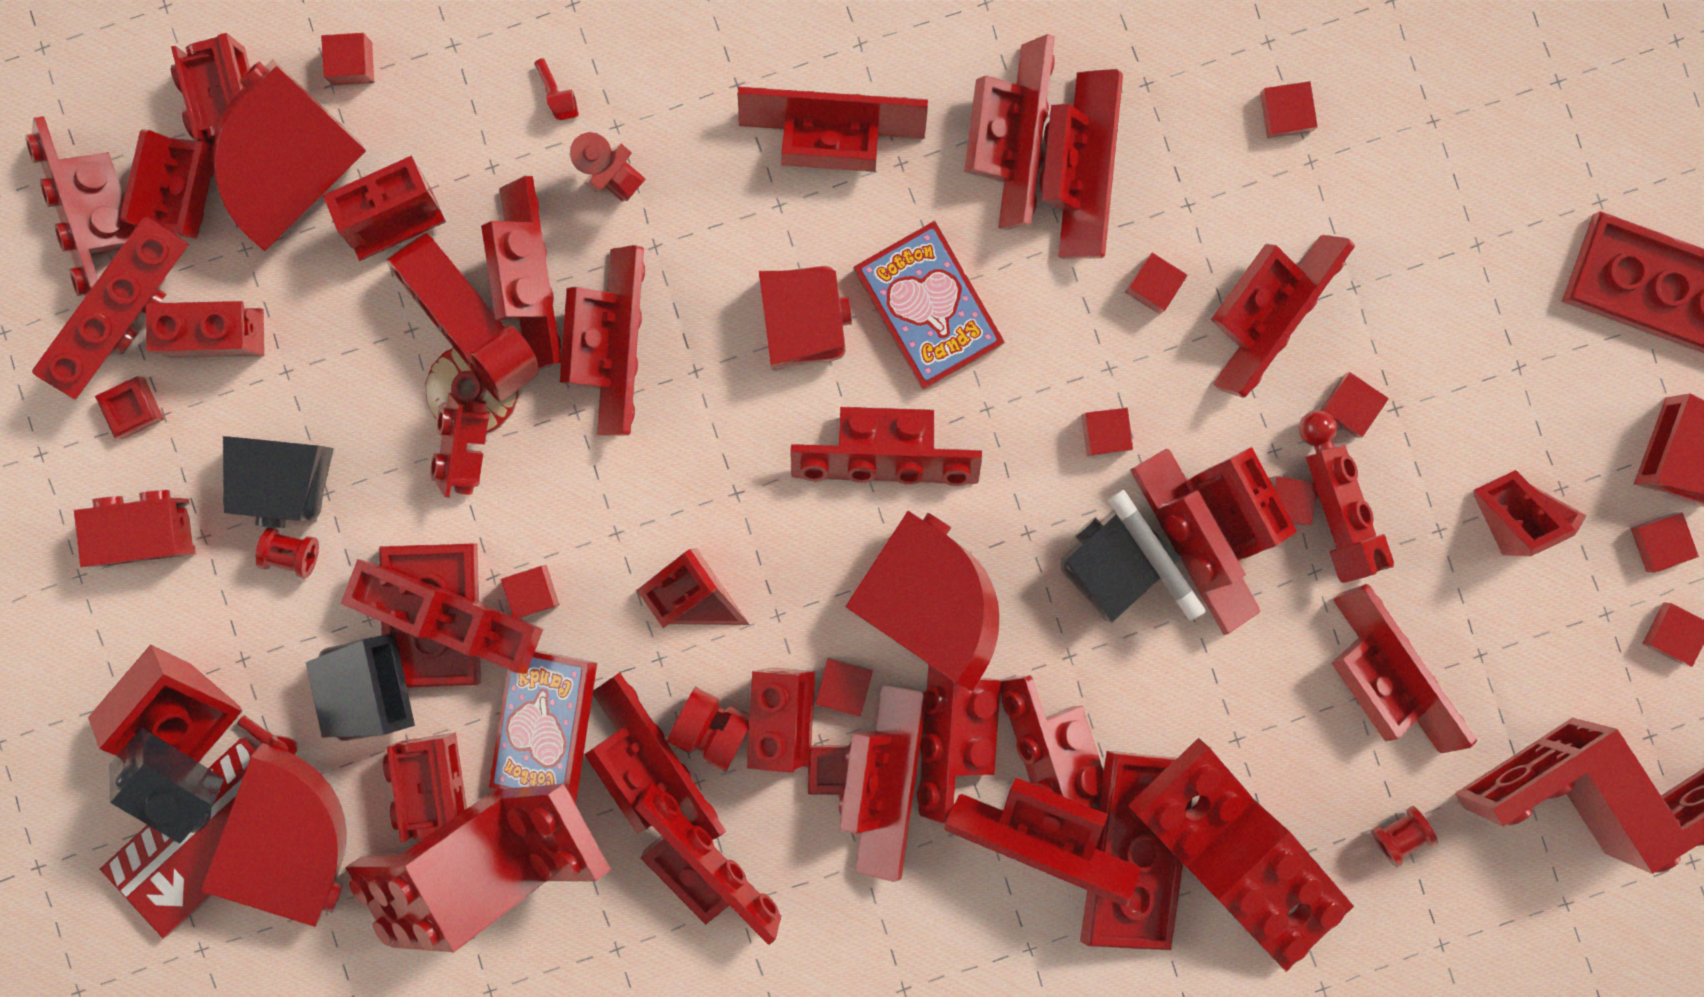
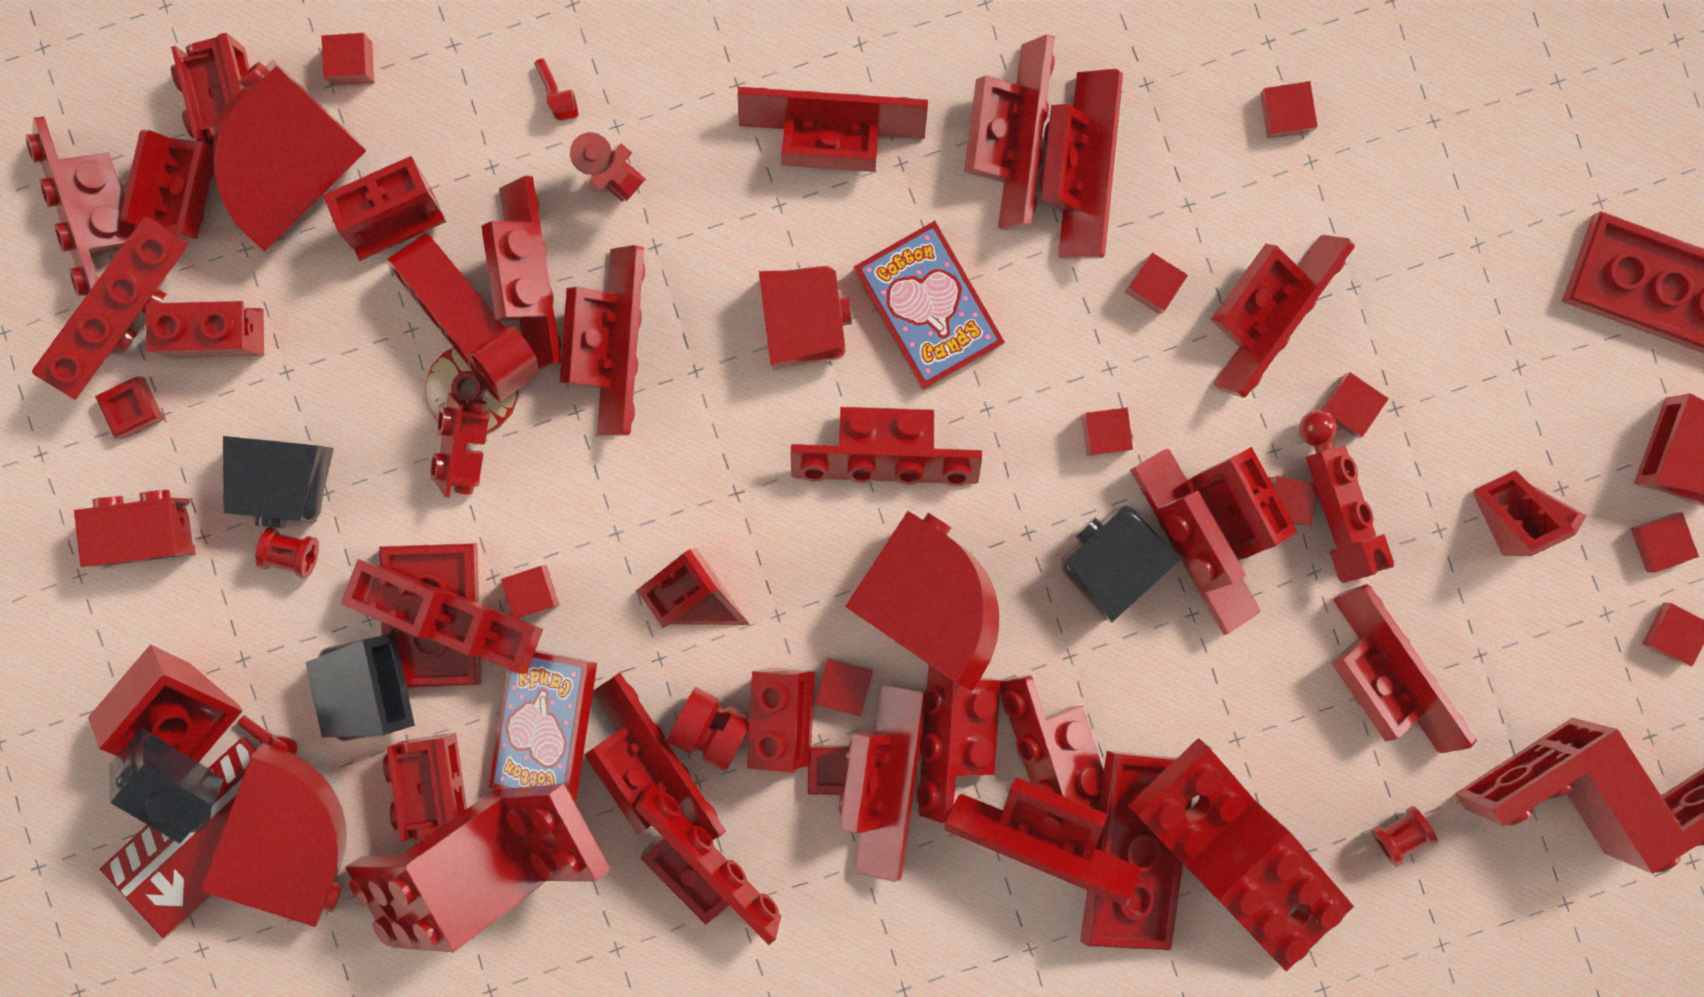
light grey bar [1108,489,1206,621] -> none

